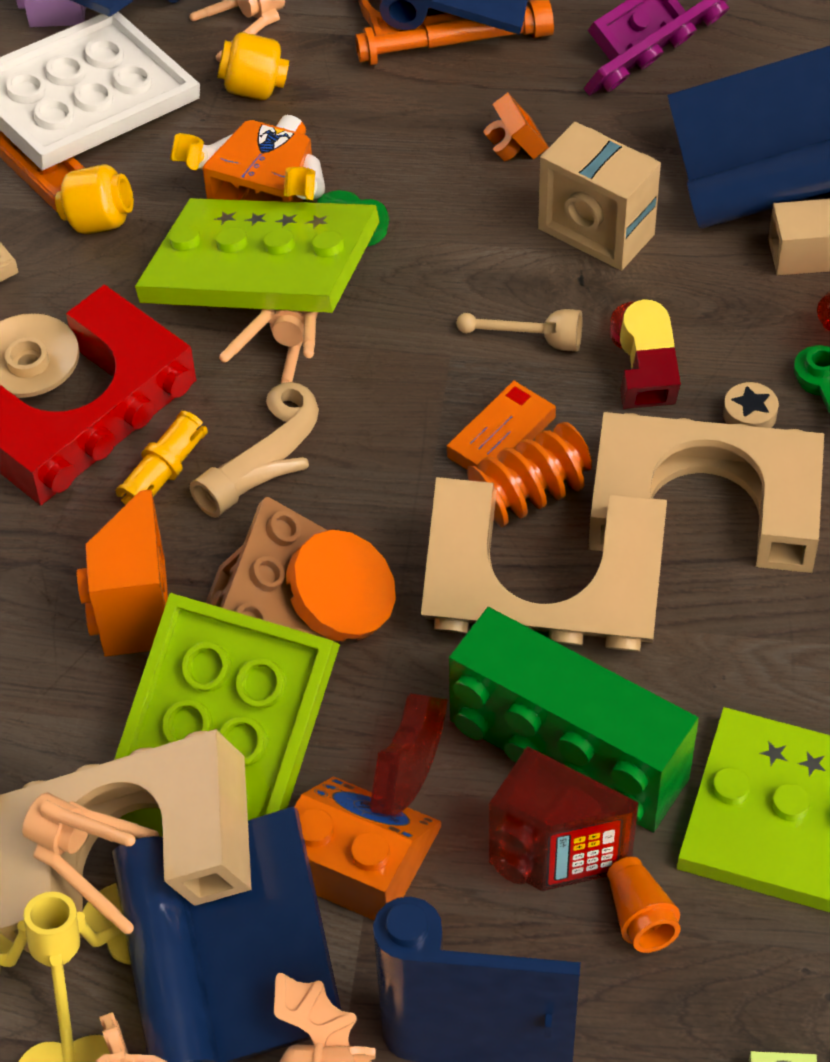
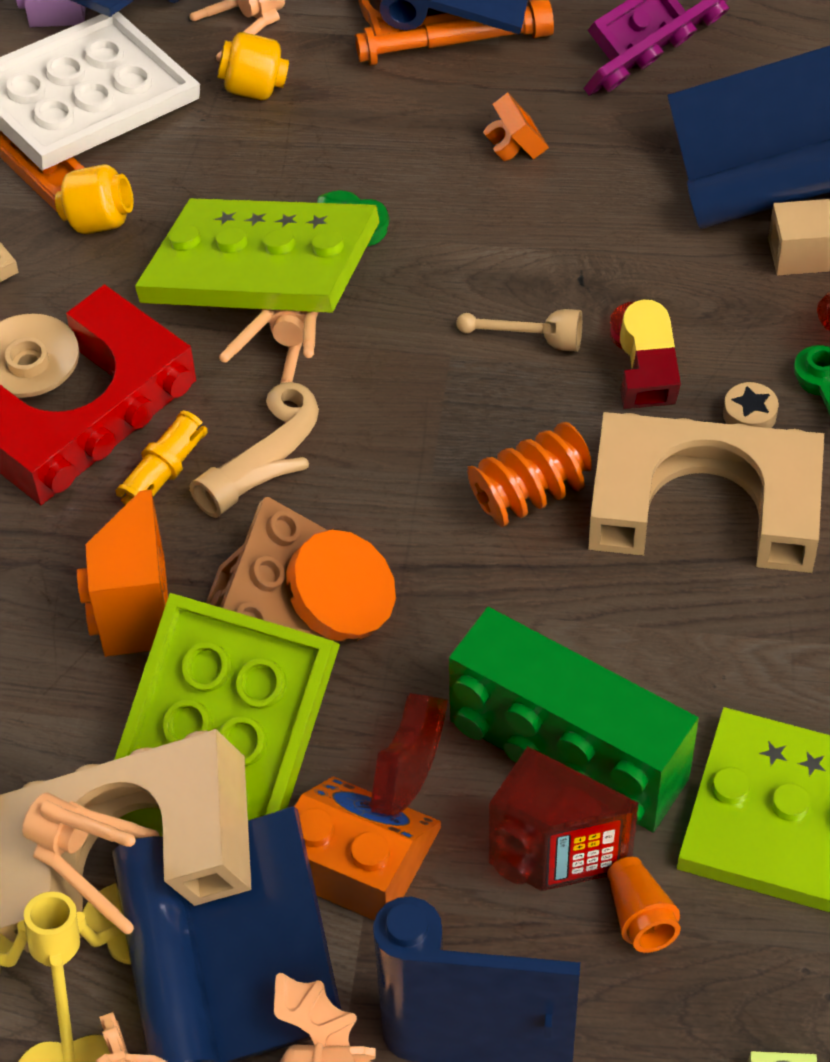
orange torso [170,115,325,202] -> none
tan arch [421,477,667,652] -> none
orange tile [447,381,556,470] -> none
tan container [538,121,661,271] -> none

